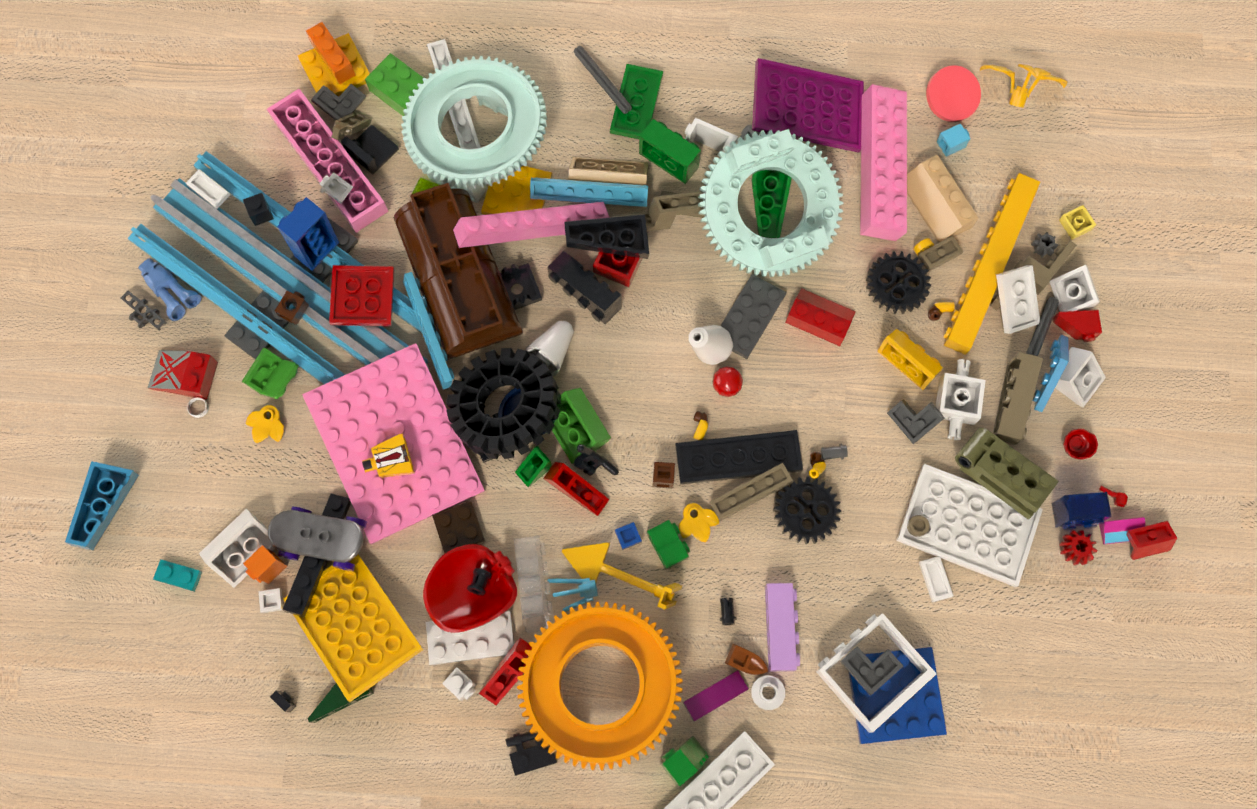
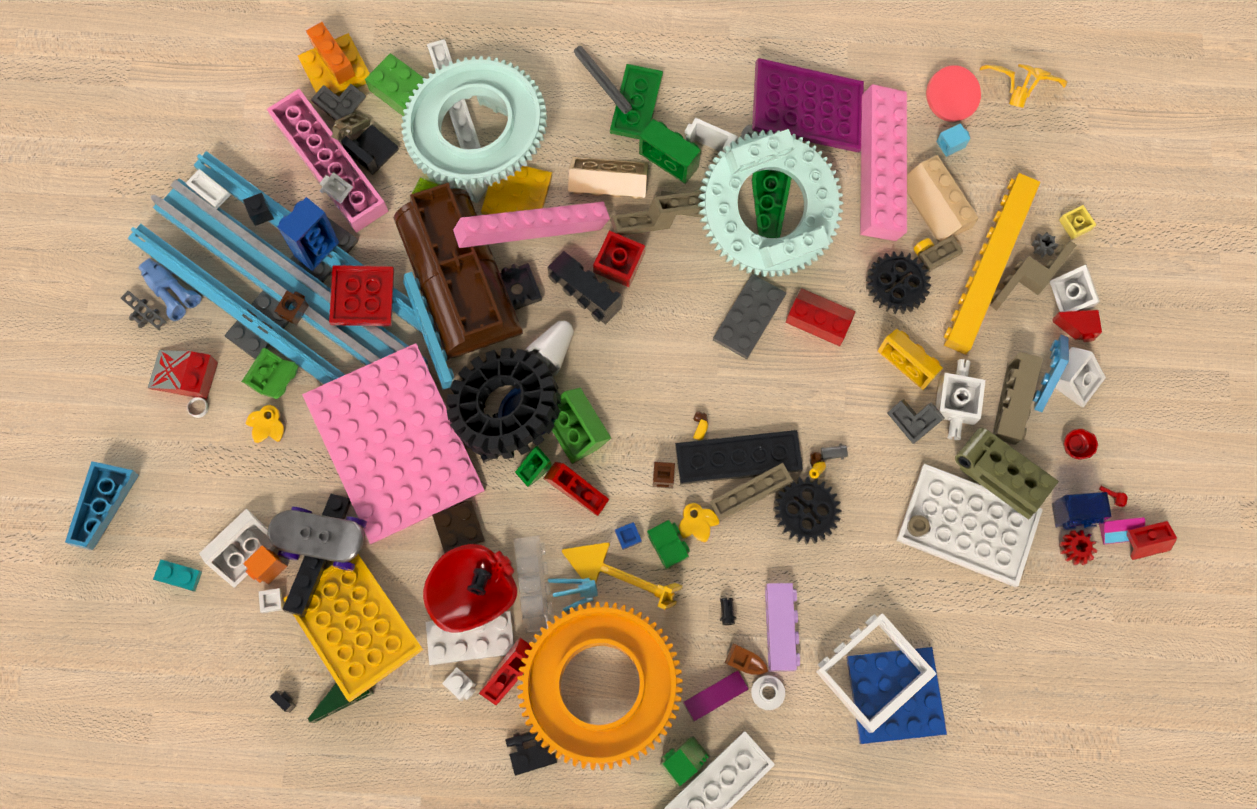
torso [362,434,415,478] -> none
medium azure plate [530,177,648,207] -> none
black wedge [564,214,649,259] -> none
black piece [574,444,619,476] -> none
white cone [689,325,733,365] -> none
red hair [712,366,743,397] -> none
dark grey plate [840,646,903,695] -> none
white tile [919,556,953,603] -> none
arm [928,302,955,321] -> none
white plate [996,265,1040,334] -> none
dark grey axle [1027,297,1059,356] -> none

